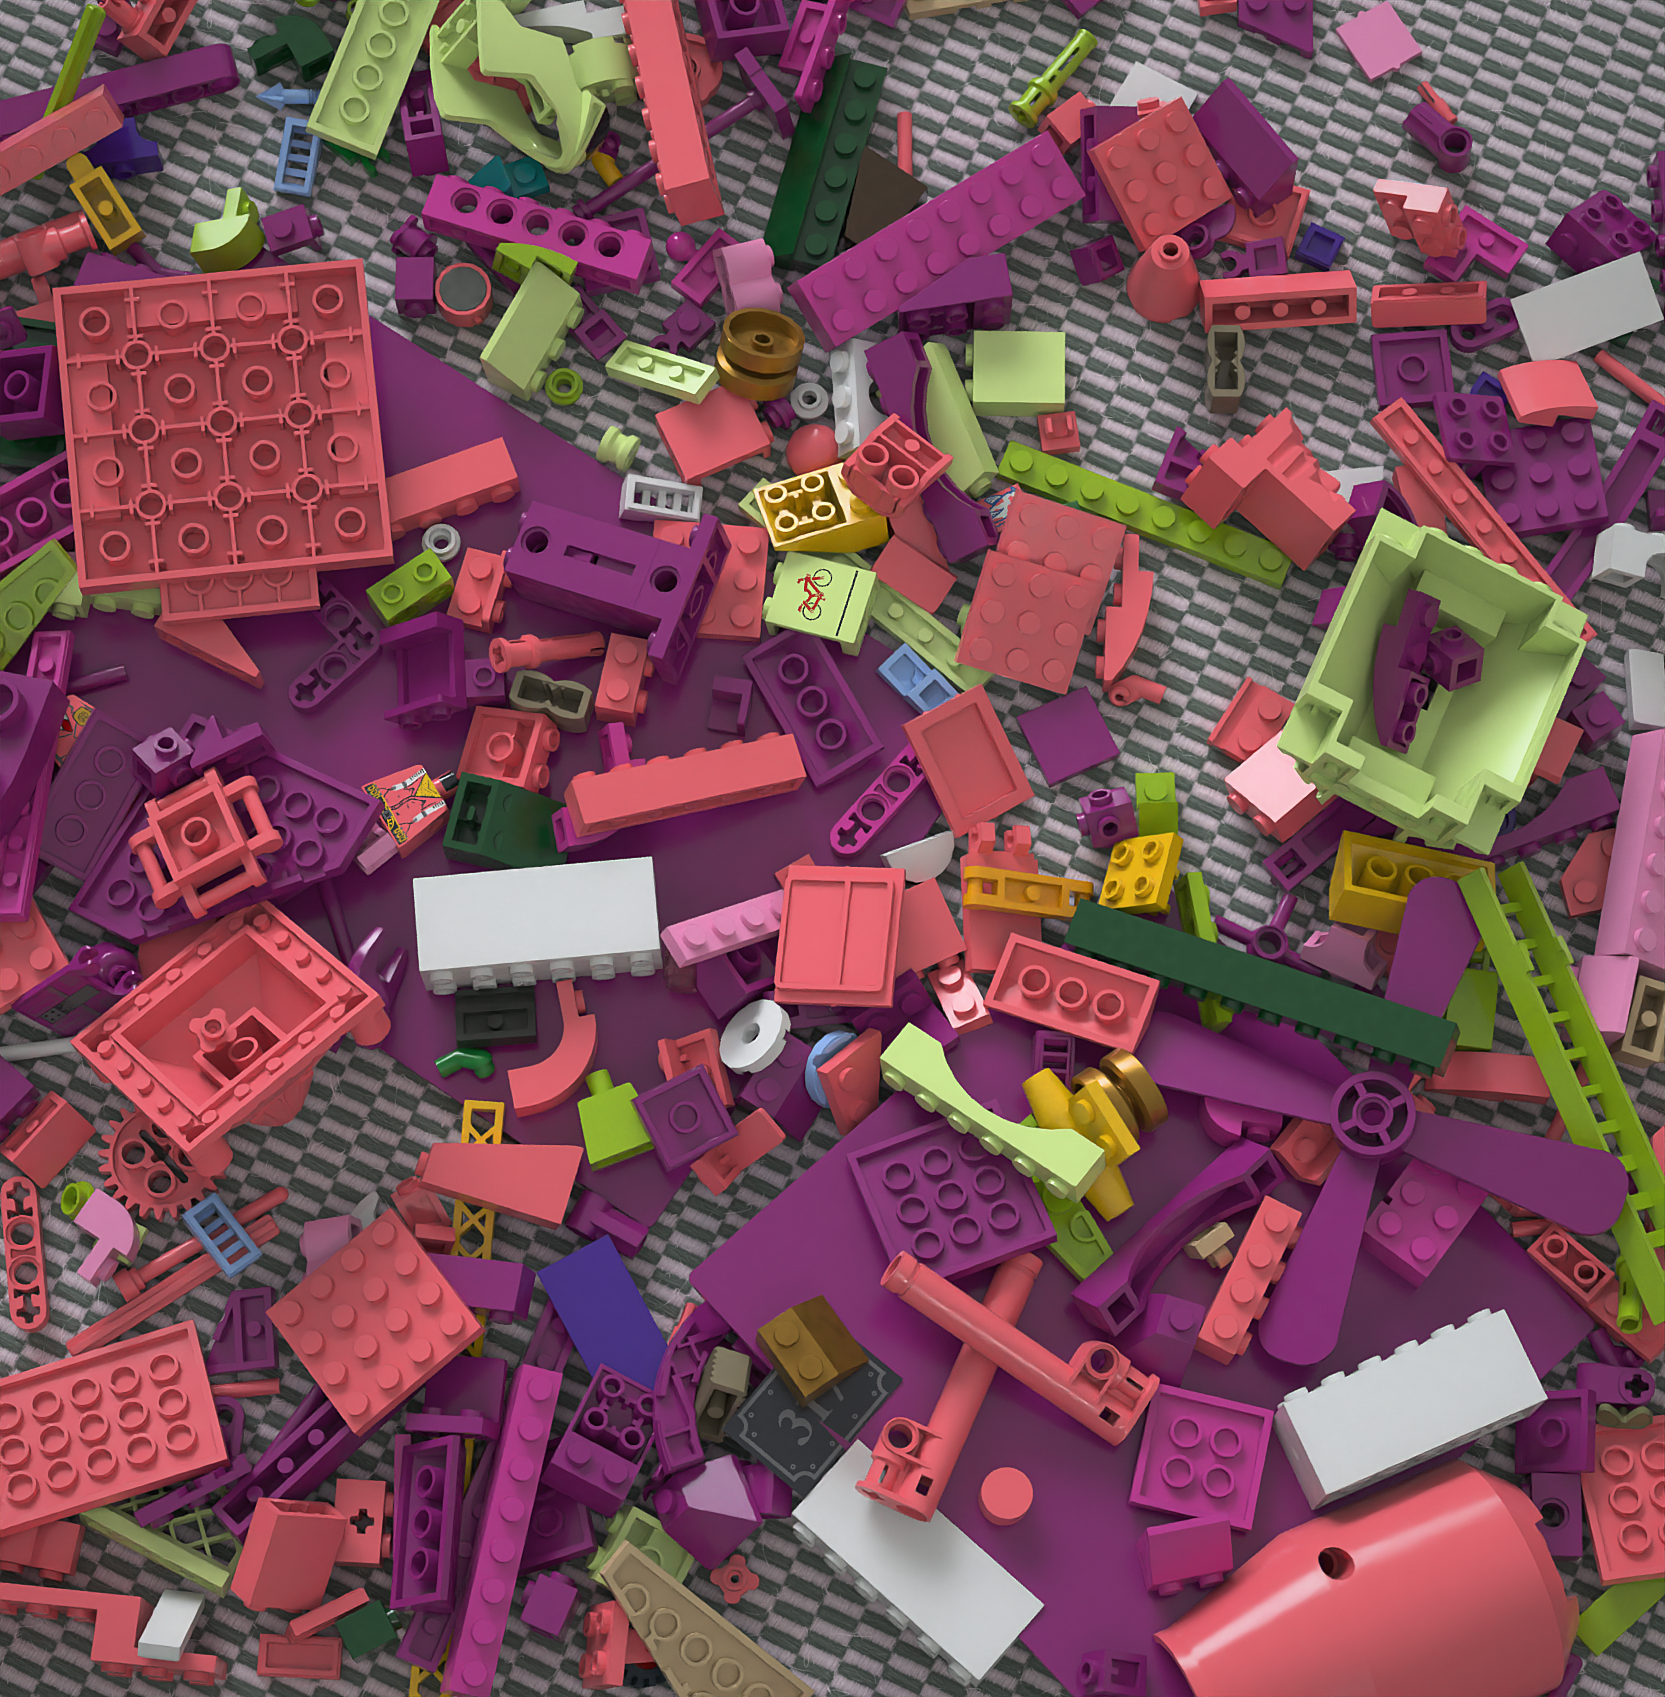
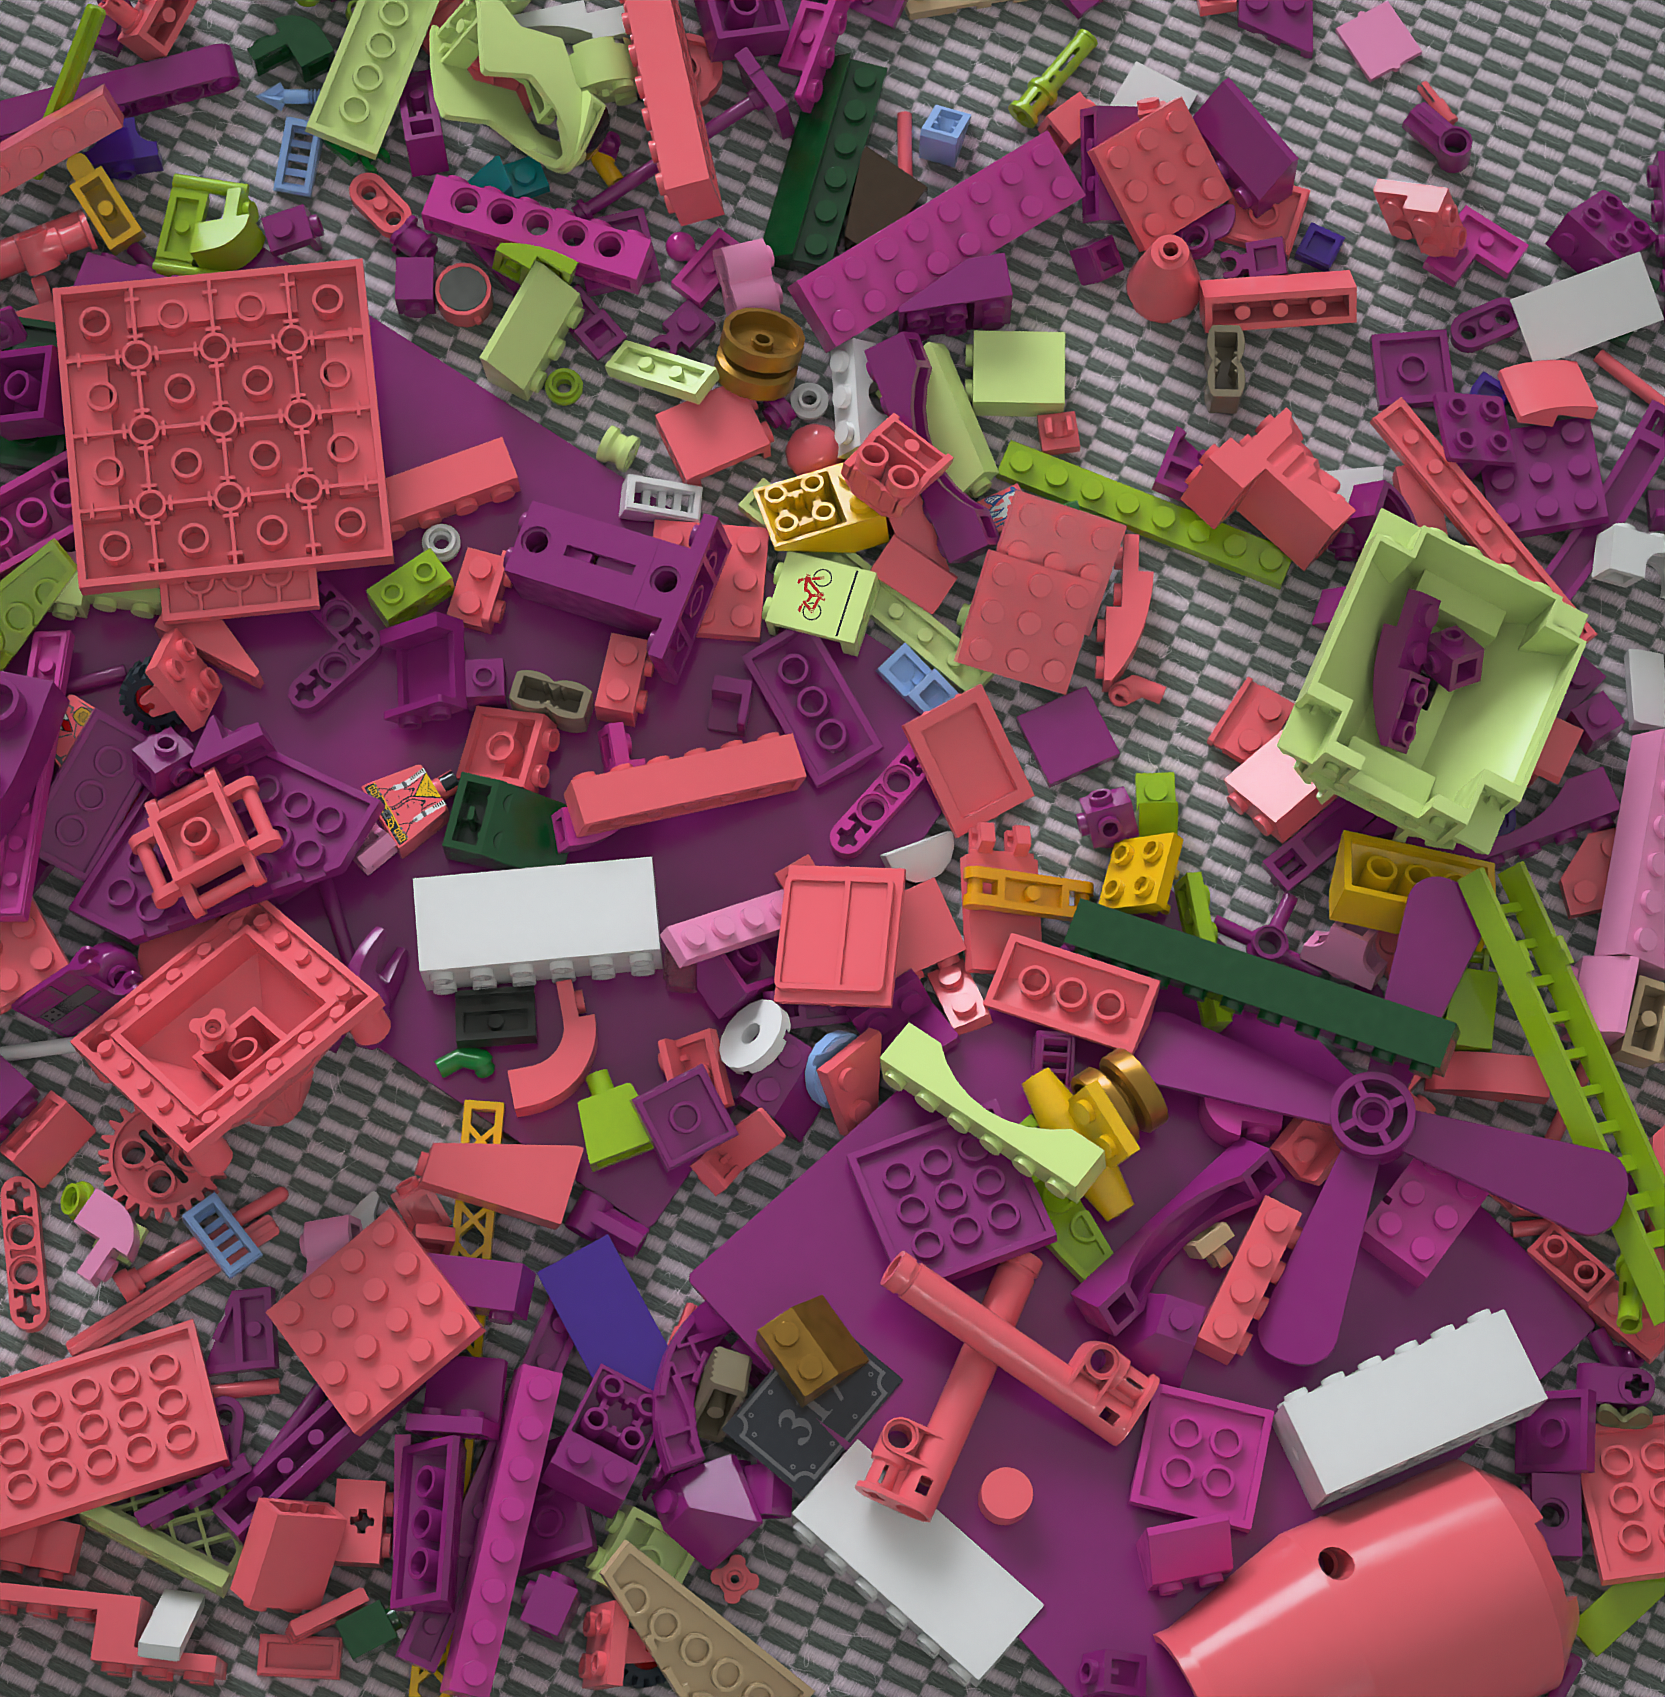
coral pin [489,631,605,673] -> none
coral slope [1370,281,1487,328] -> none
none -> coral plate [119,627,223,732]
none -> lime plate [152,173,250,277]
none -> coral plate [349,173,412,238]
none -> light blue slope [919,105,971,168]

